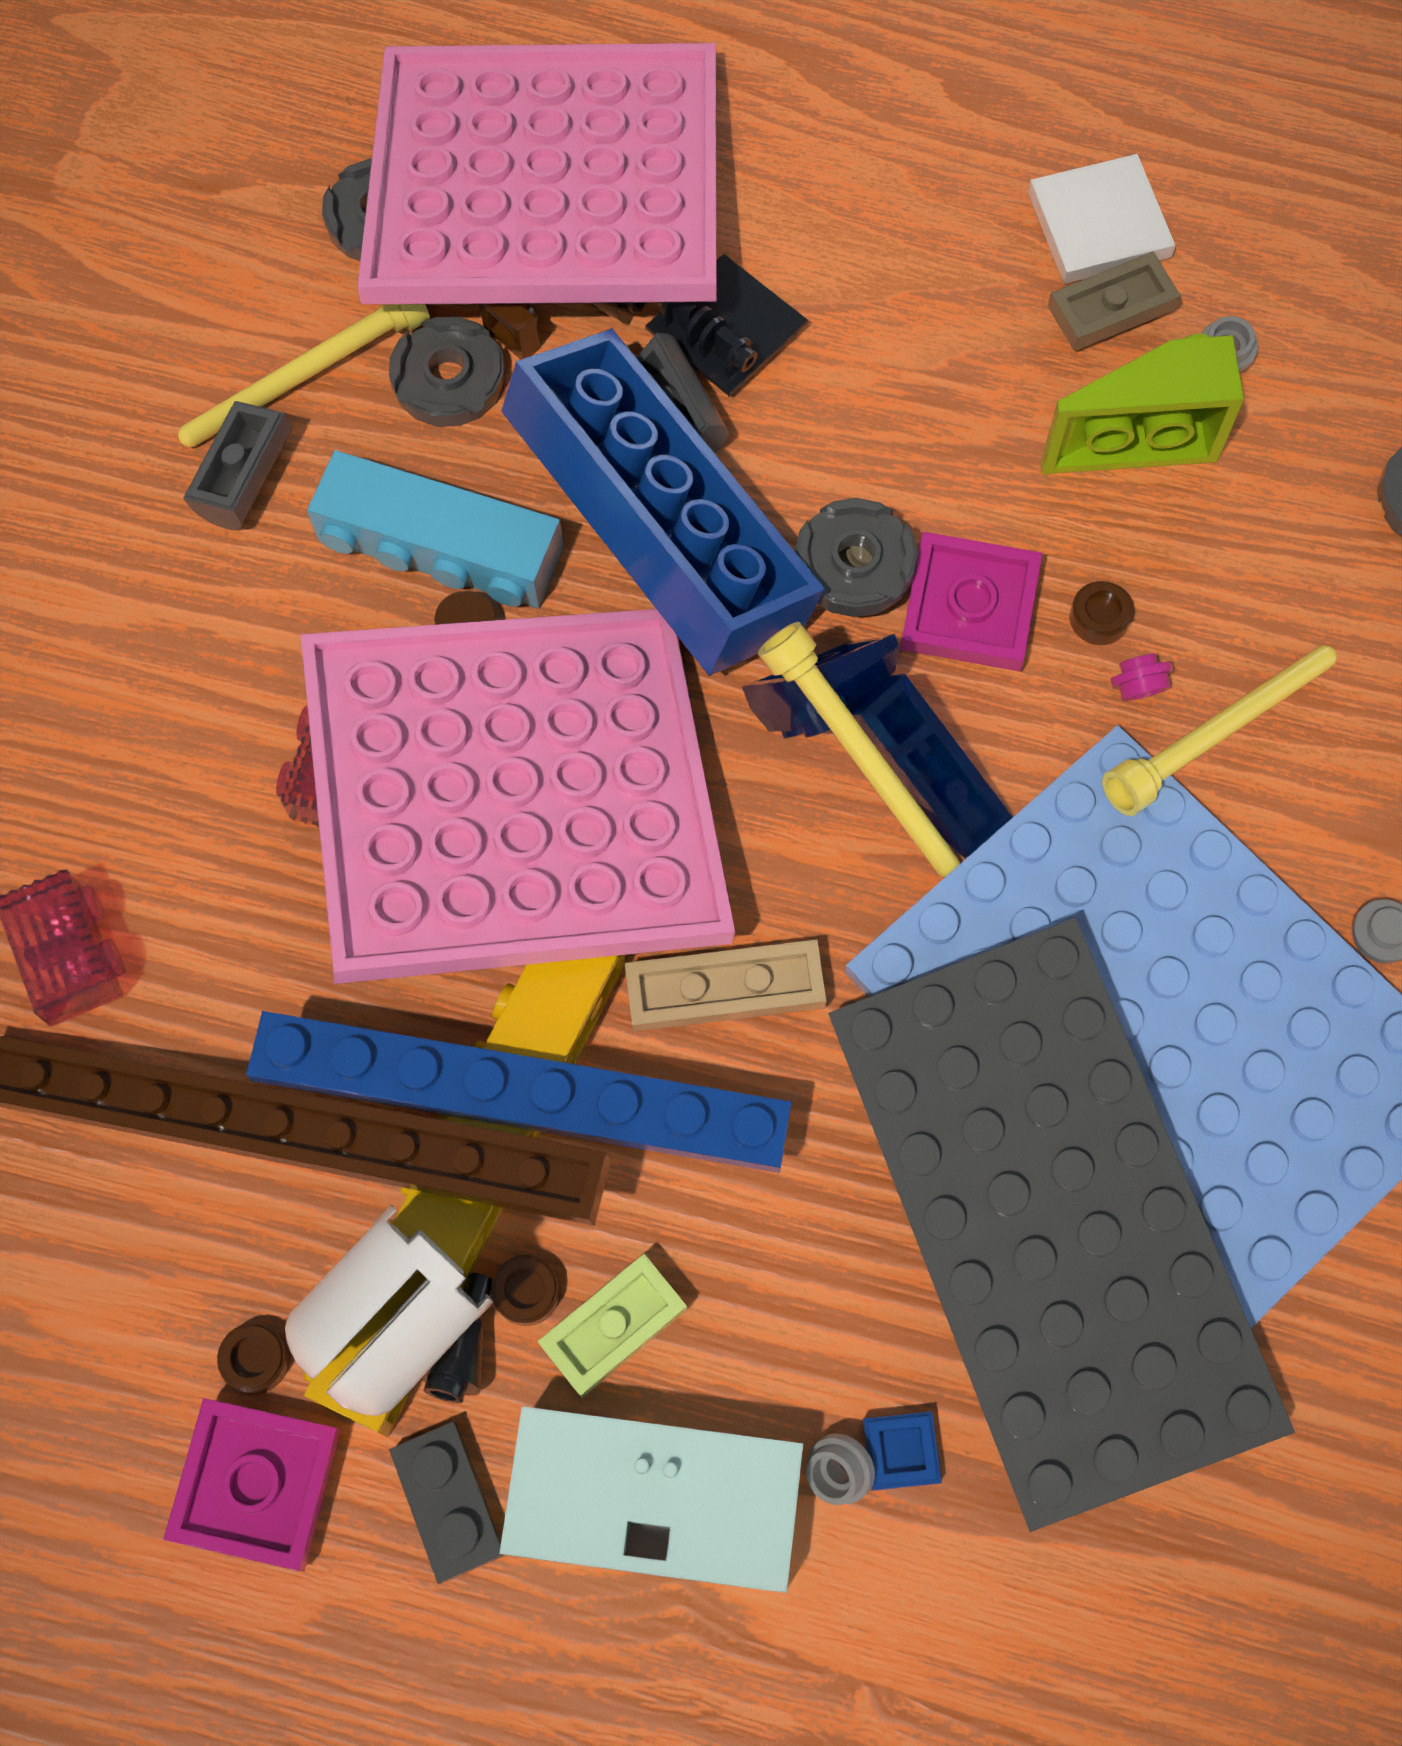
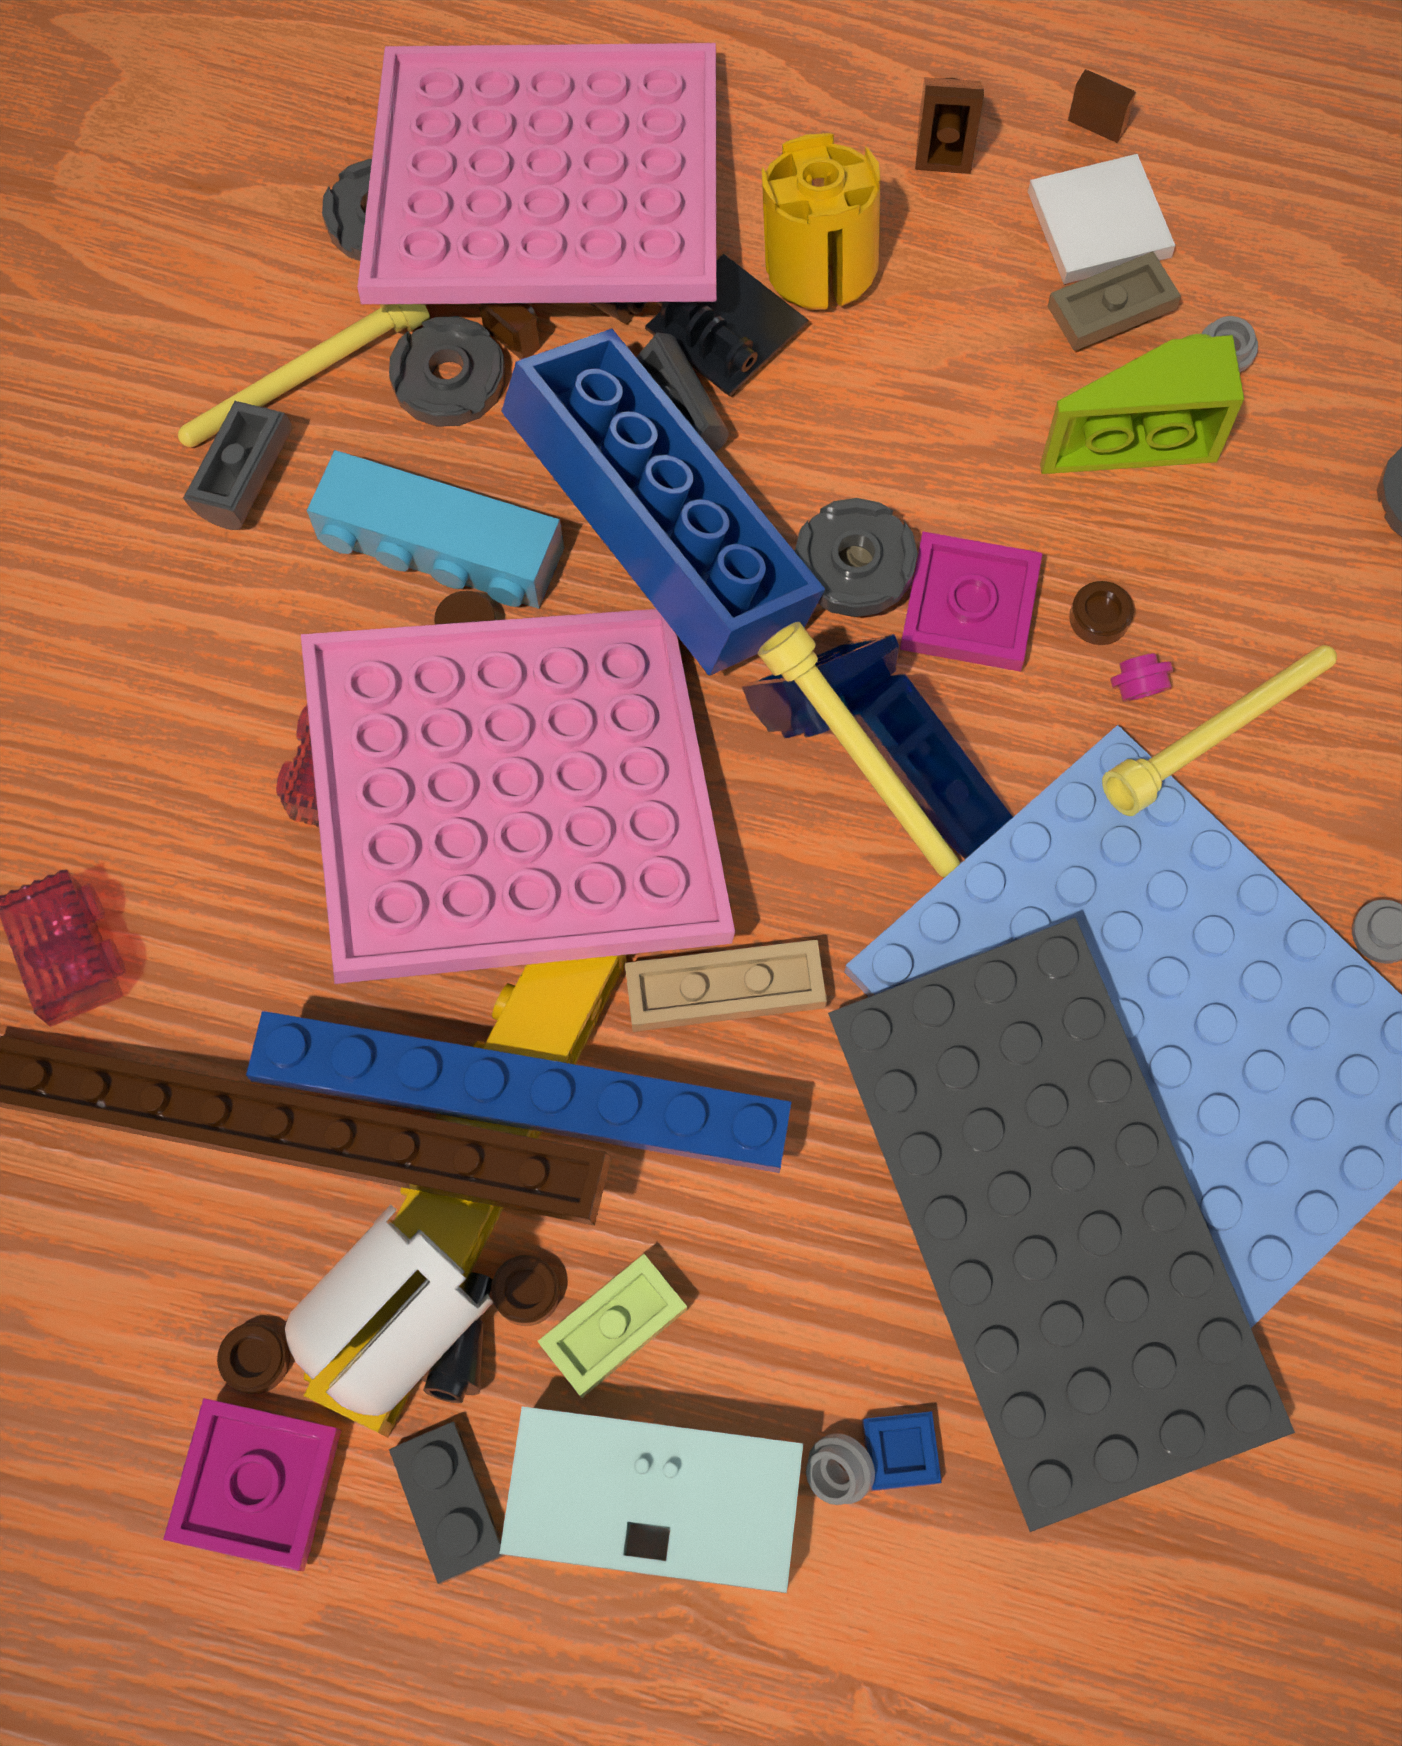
none -> yellow cylinder [762,133,880,310]
none -> reddish brown slope [915,77,984,174]
none -> reddish brown tile [1068,69,1136,143]

